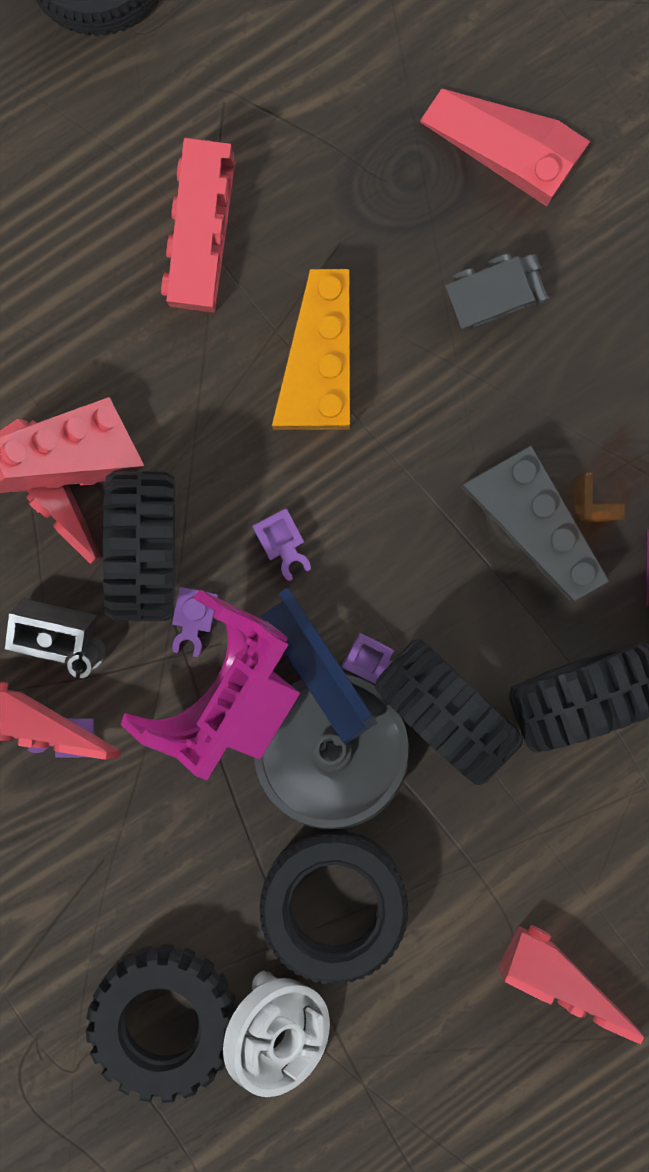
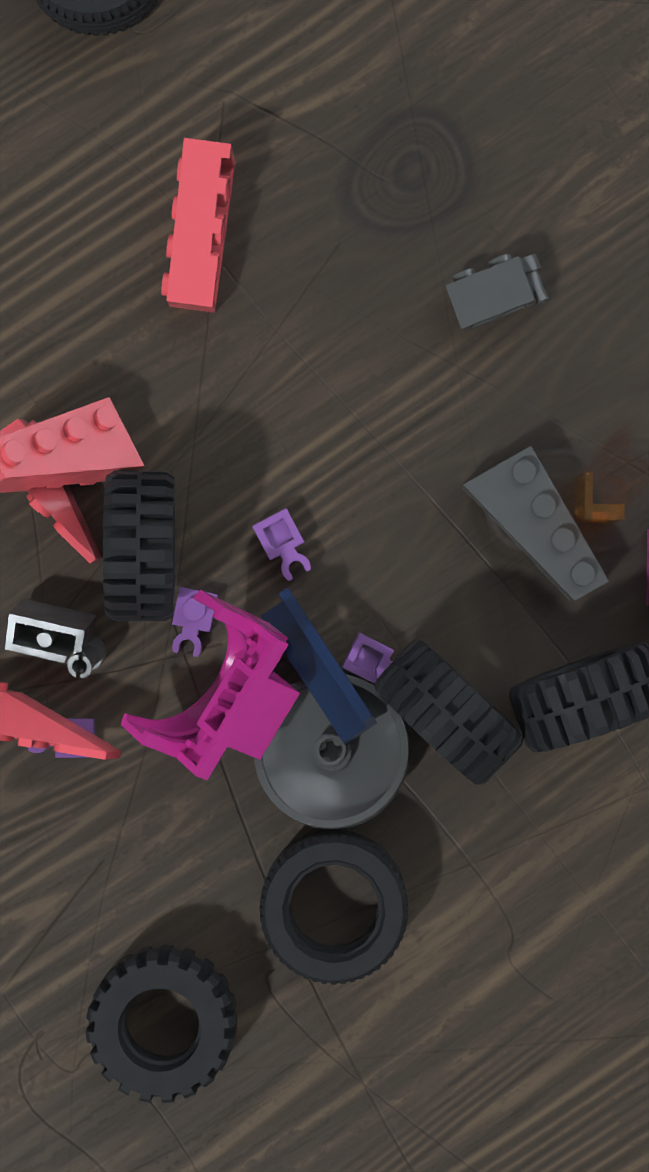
white piece [223,971,330,1097] -> none
light orange wedge [272,269,350,430] -> none
coral wedge [420,89,590,207] -> none
coral wedge [498,925,644,1045] -> none

